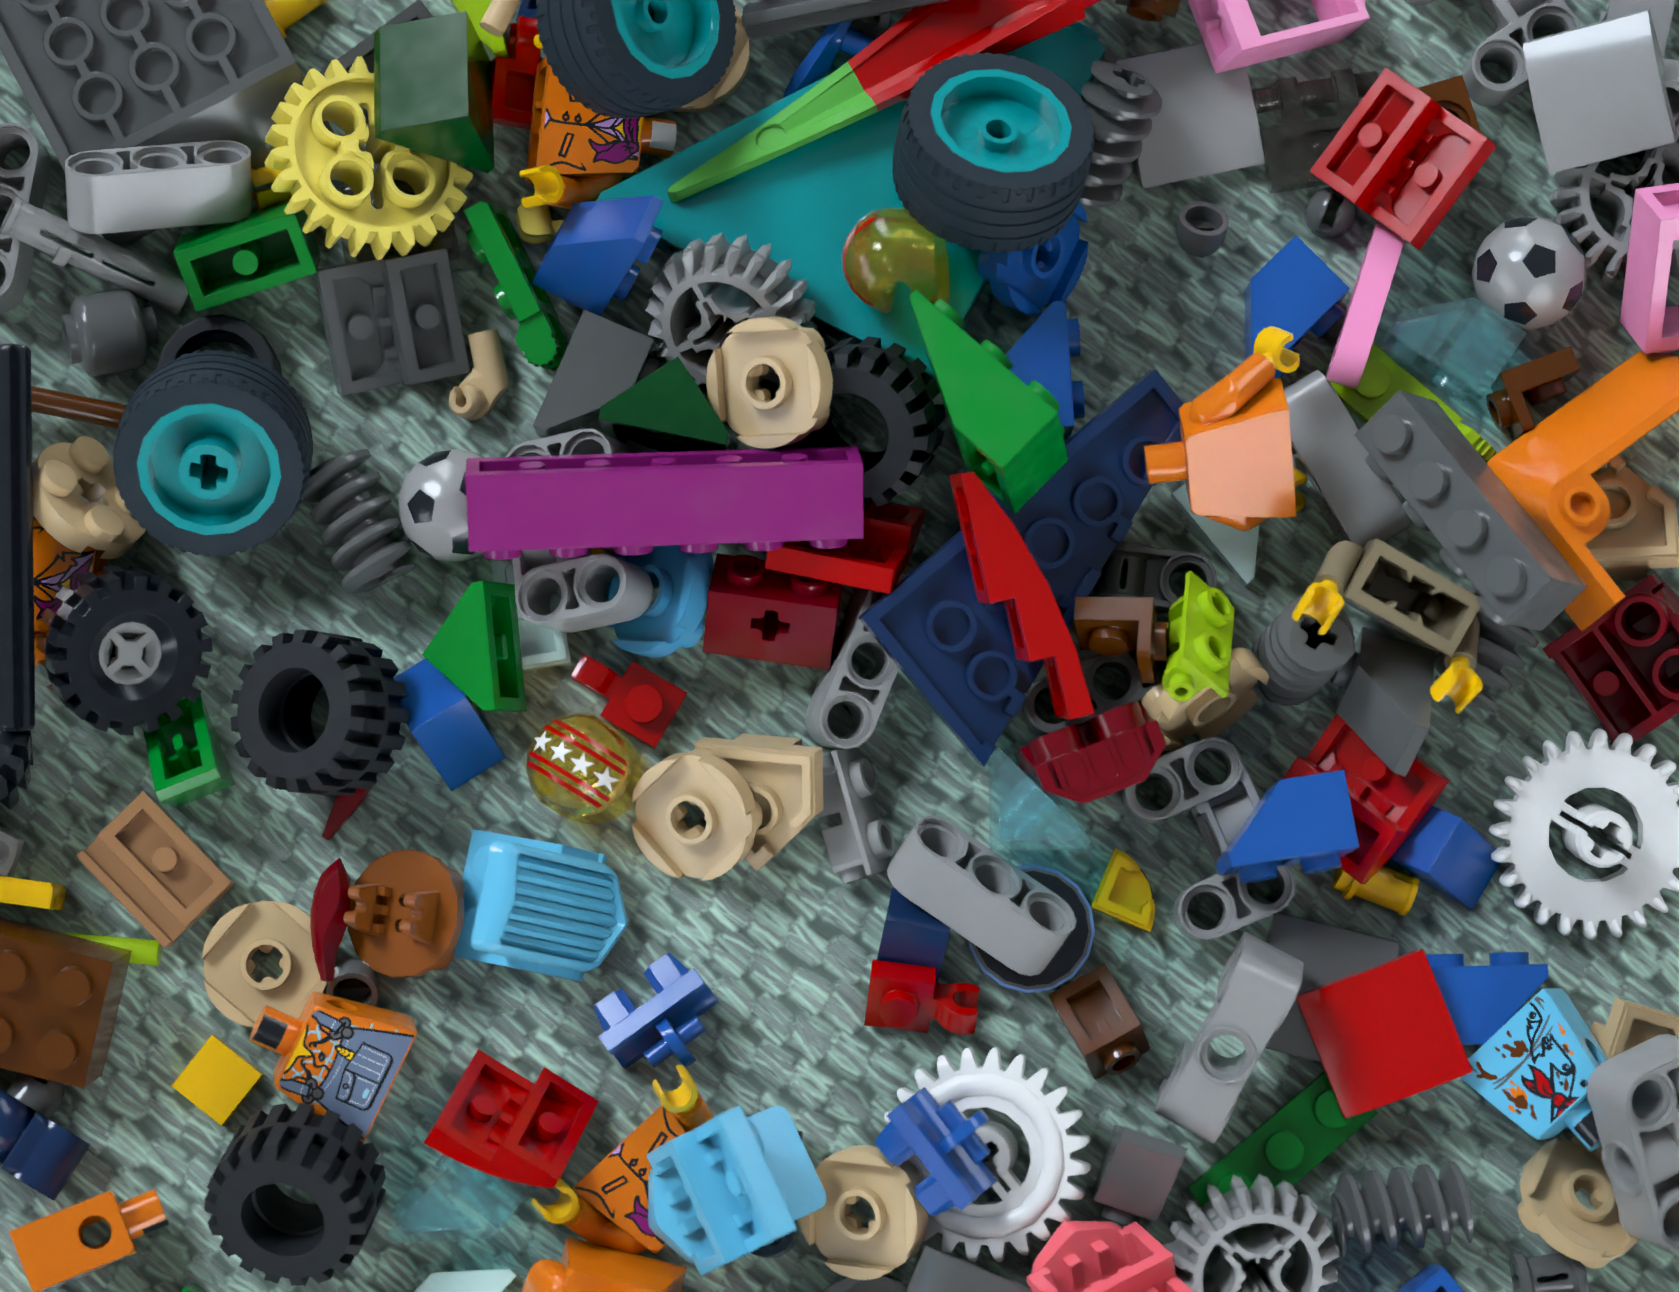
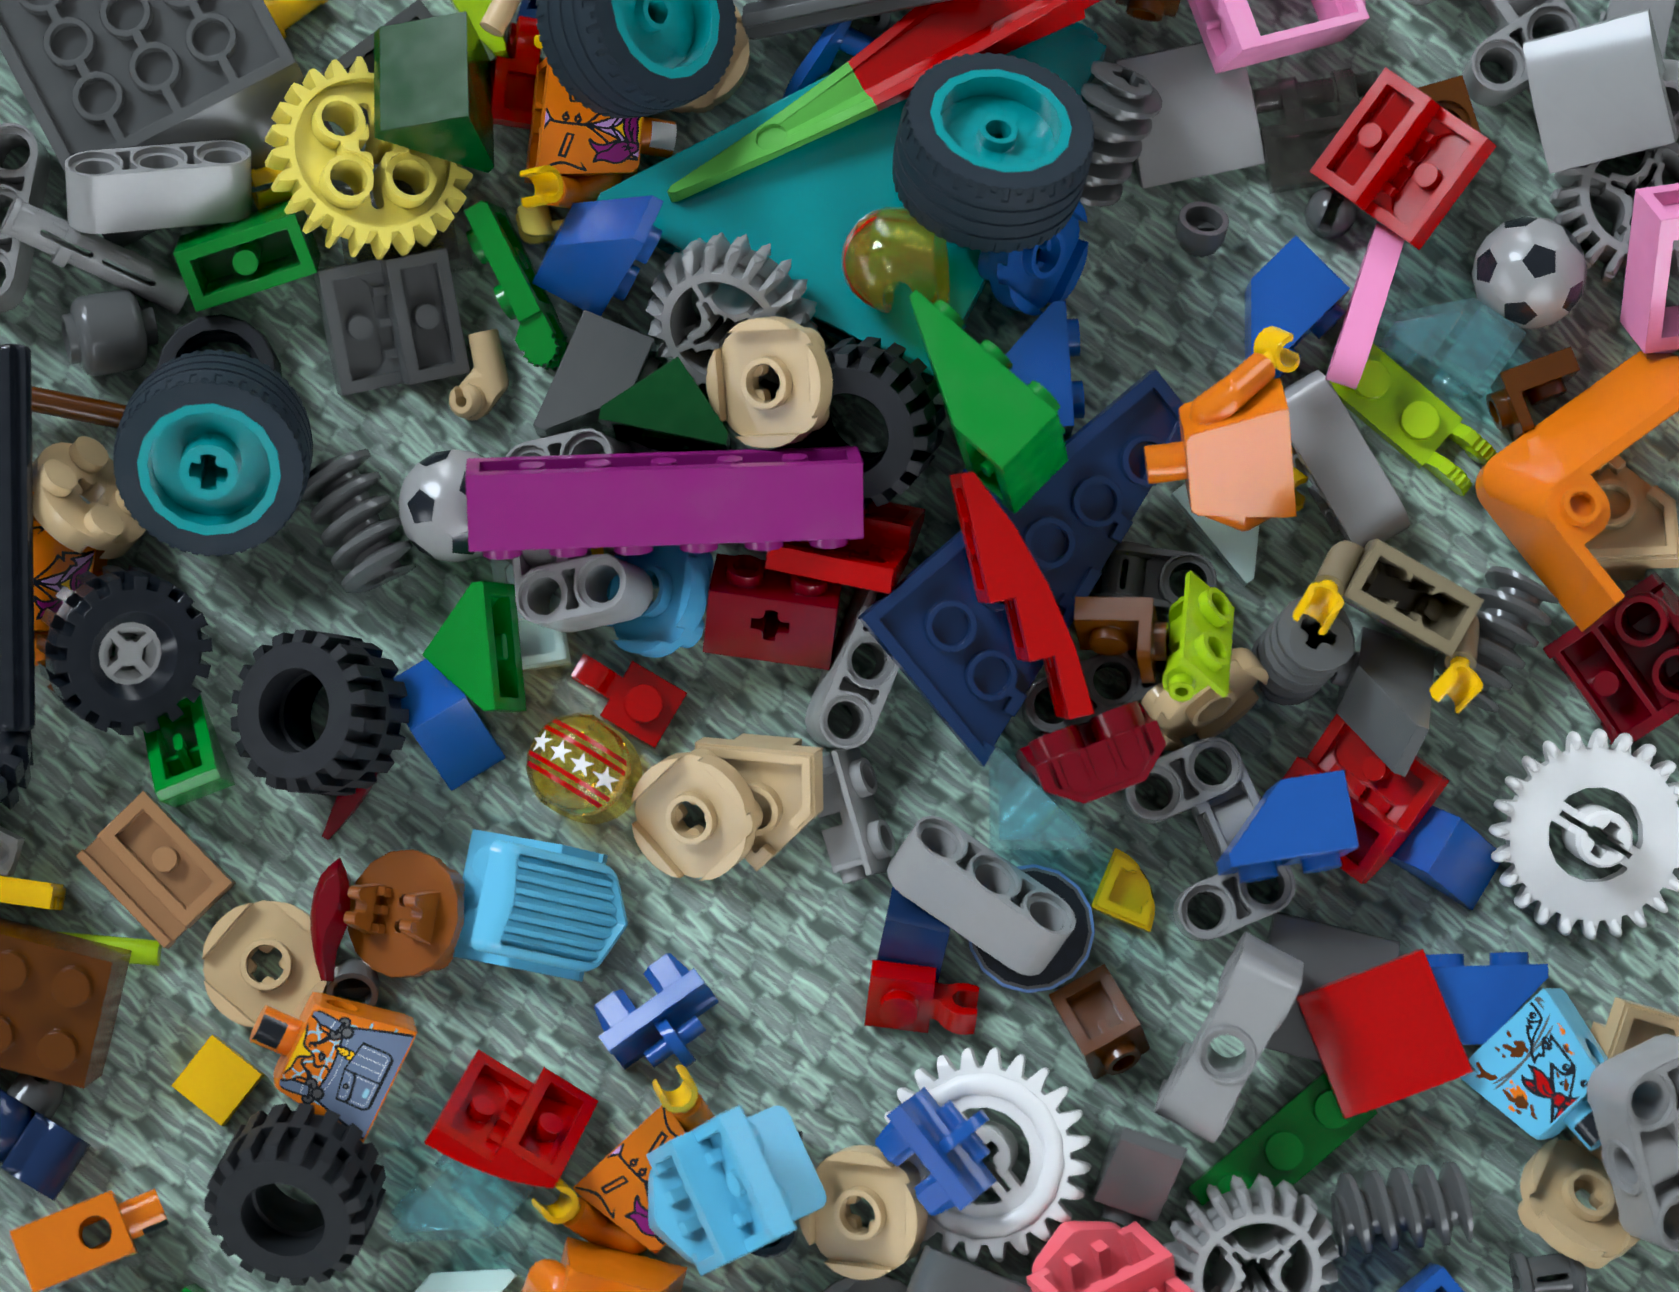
yellow pin [1332,866,1419,916] -> none
dark grey brick [1355,390,1587,631] -> none

